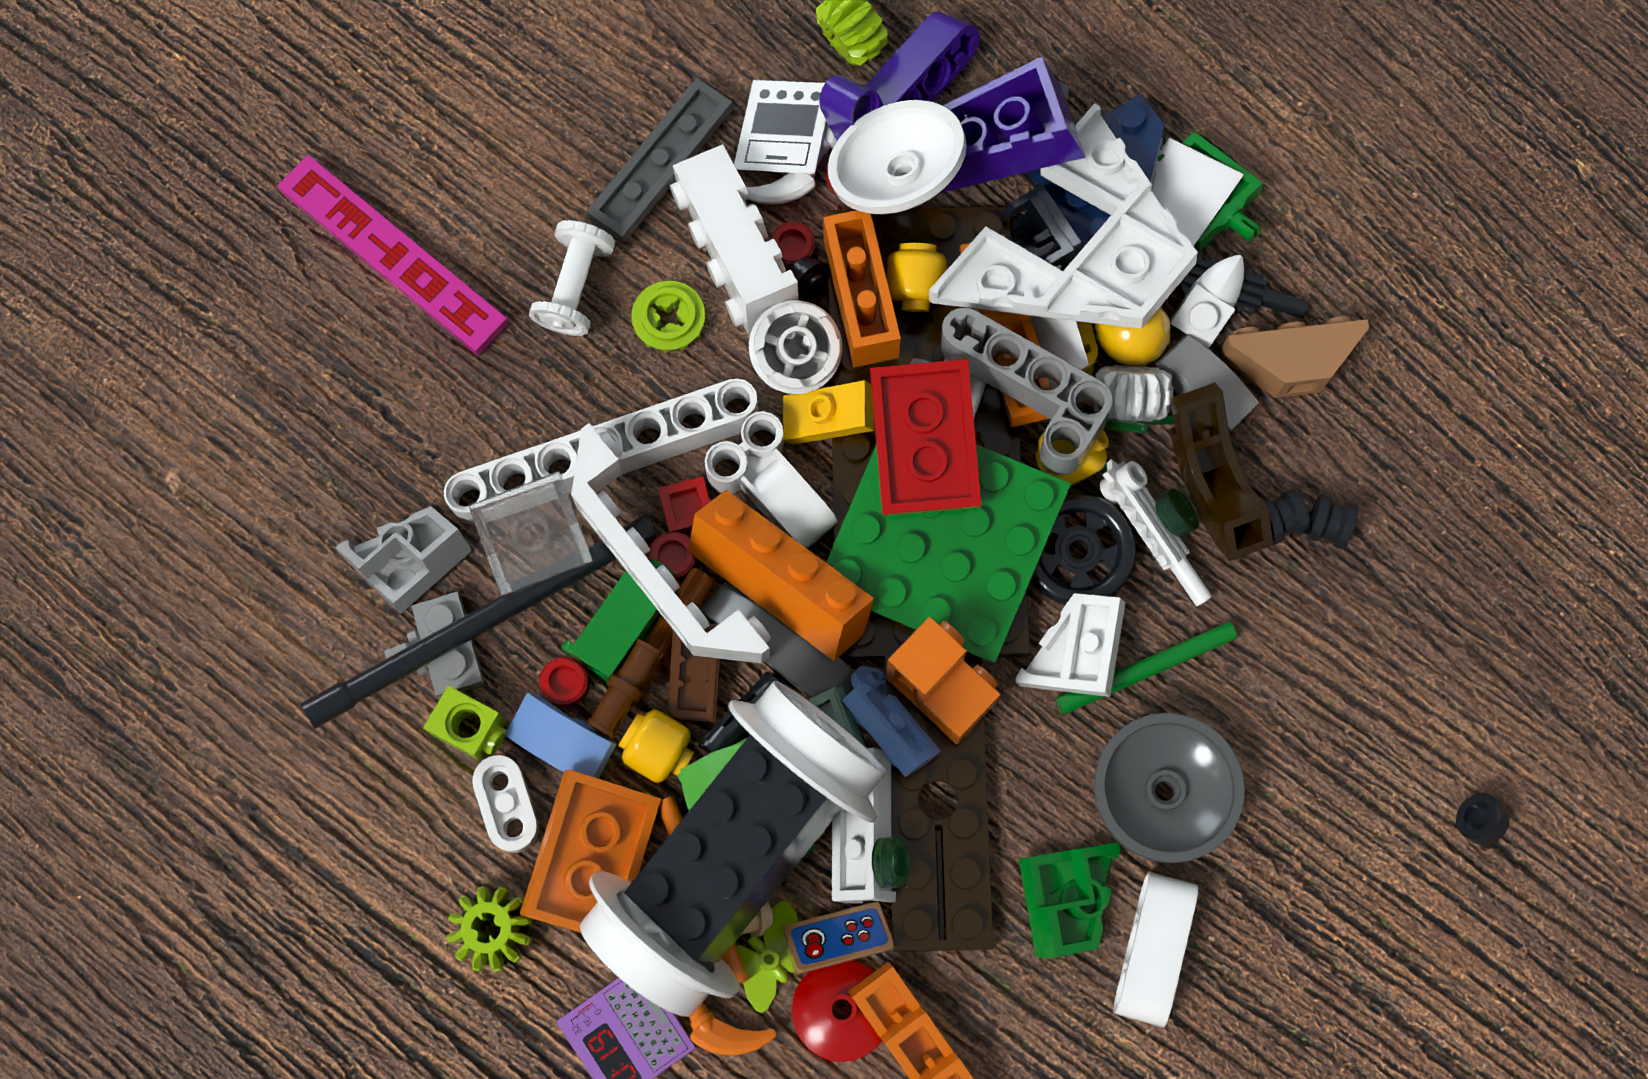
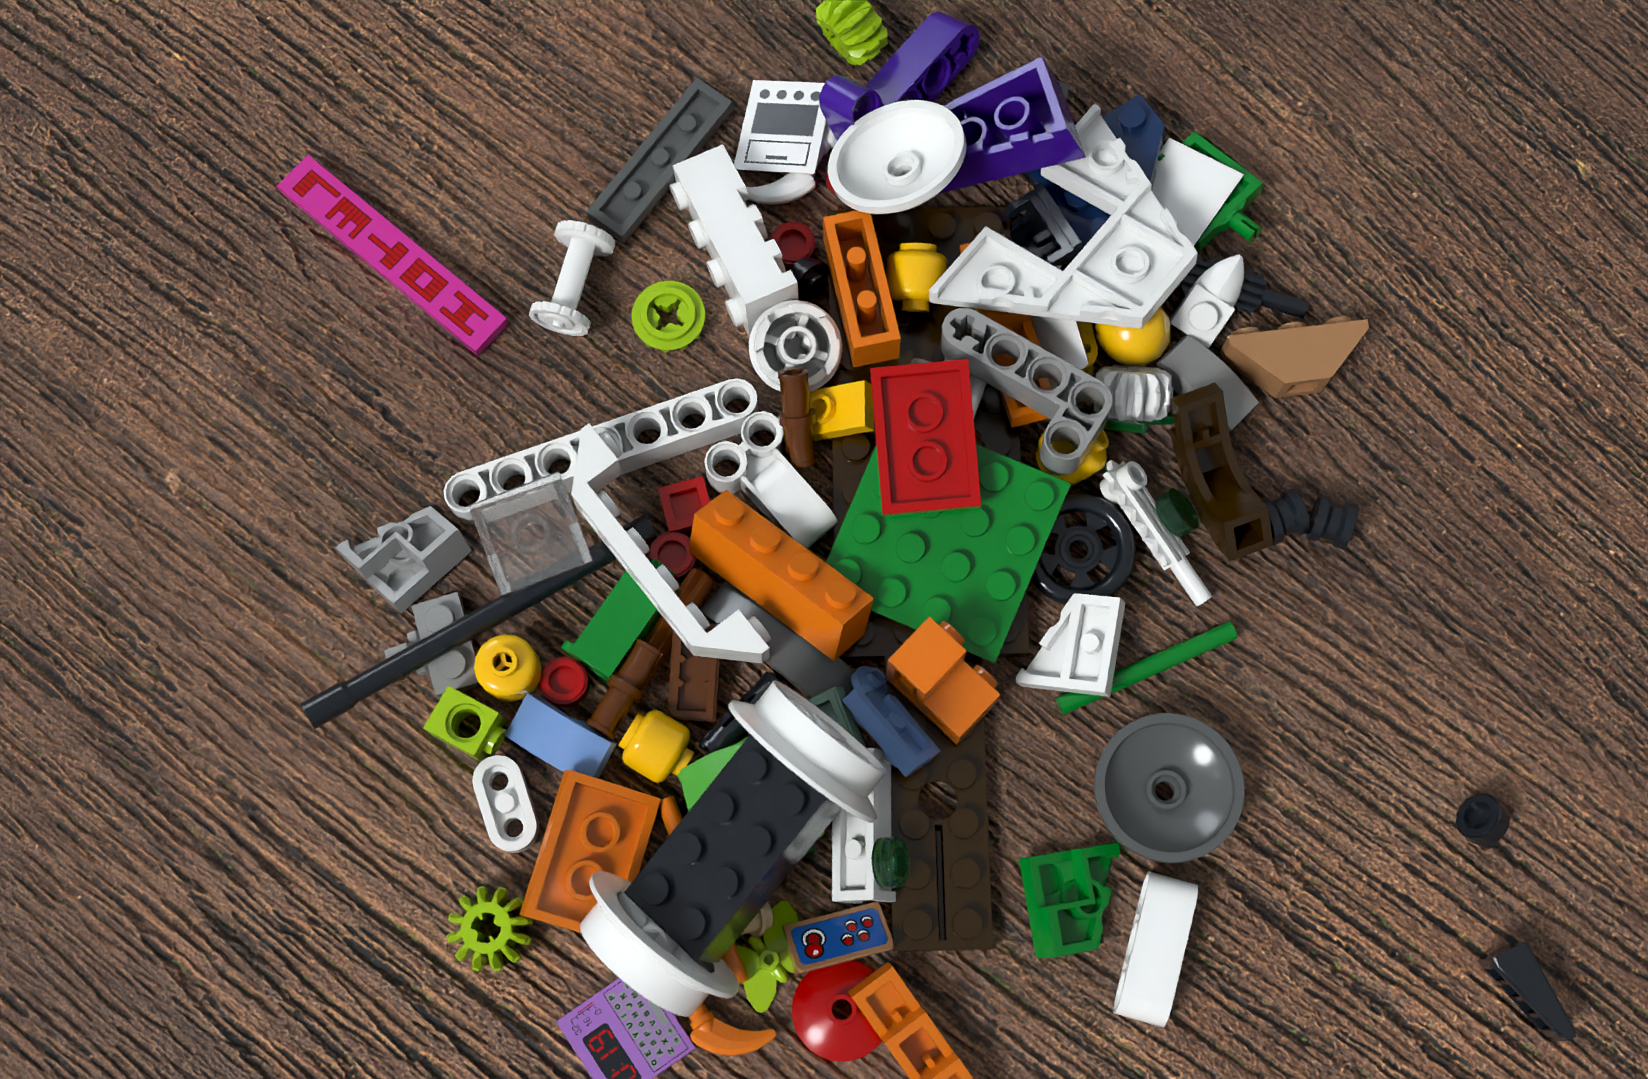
none -> yellow head [474,634,542,702]
none -> reddish brown pin [778,367,817,467]
none -> black slope [1477,942,1577,1041]

